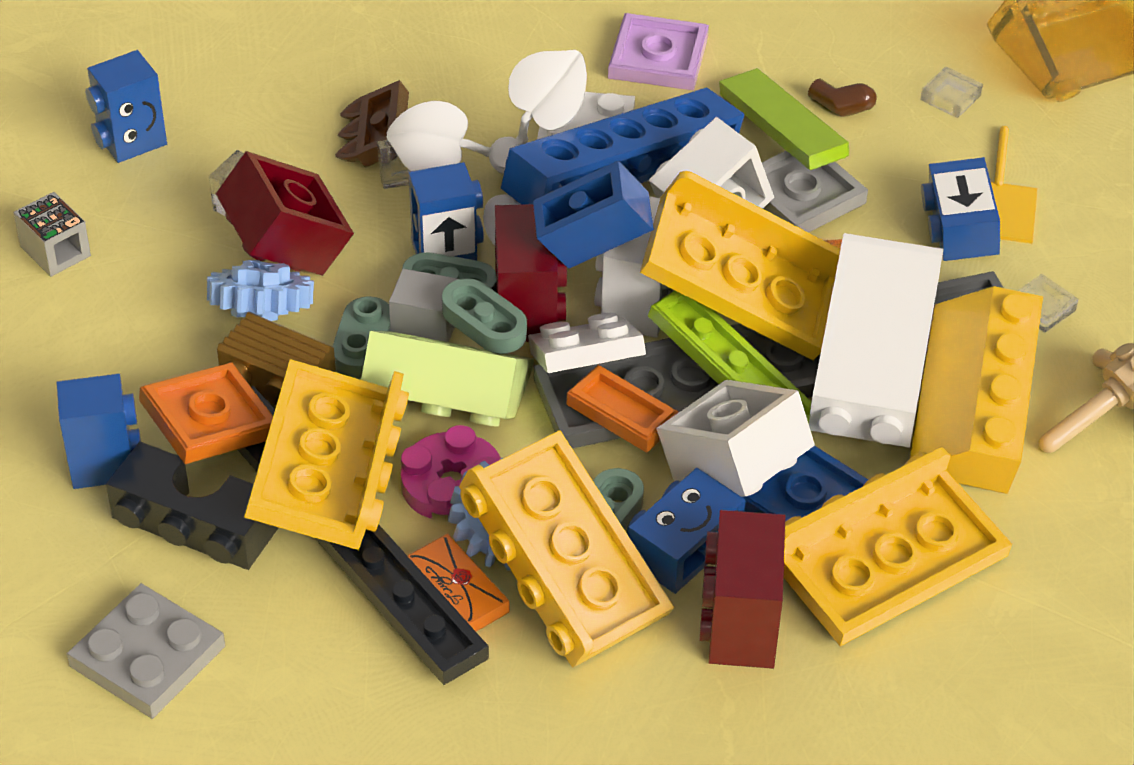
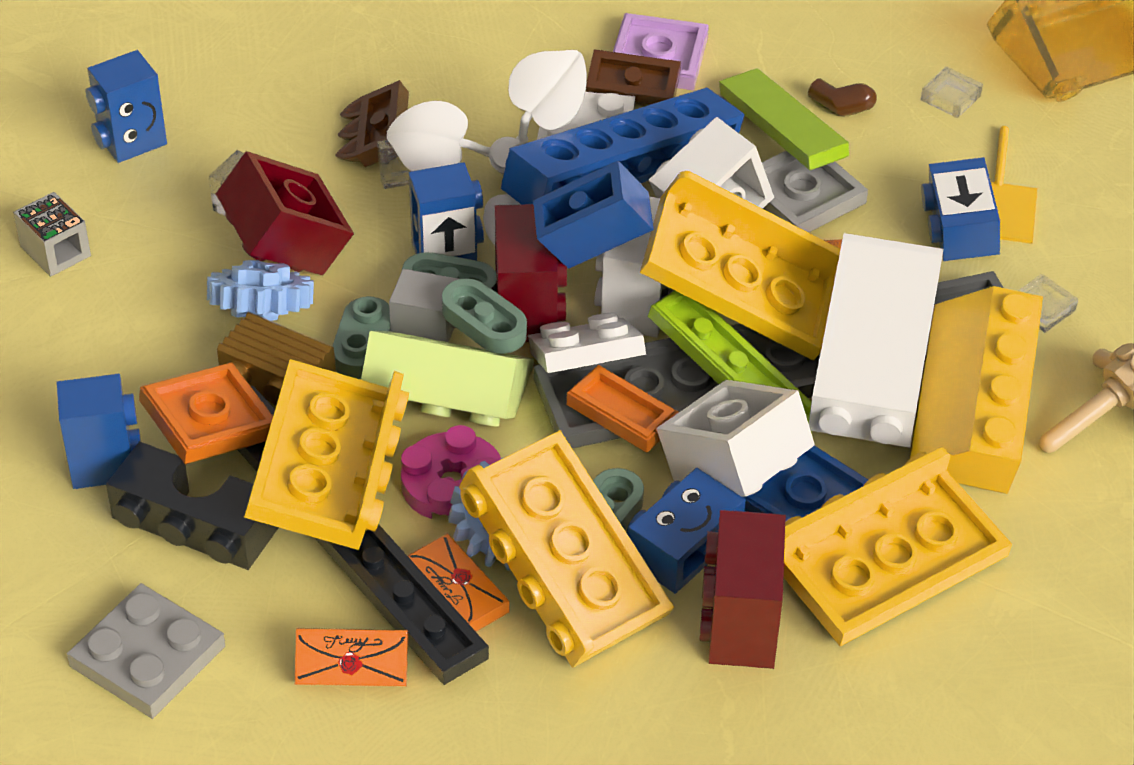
none -> orange tile [295,628,408,686]
none -> reddish brown plate [586,49,681,105]

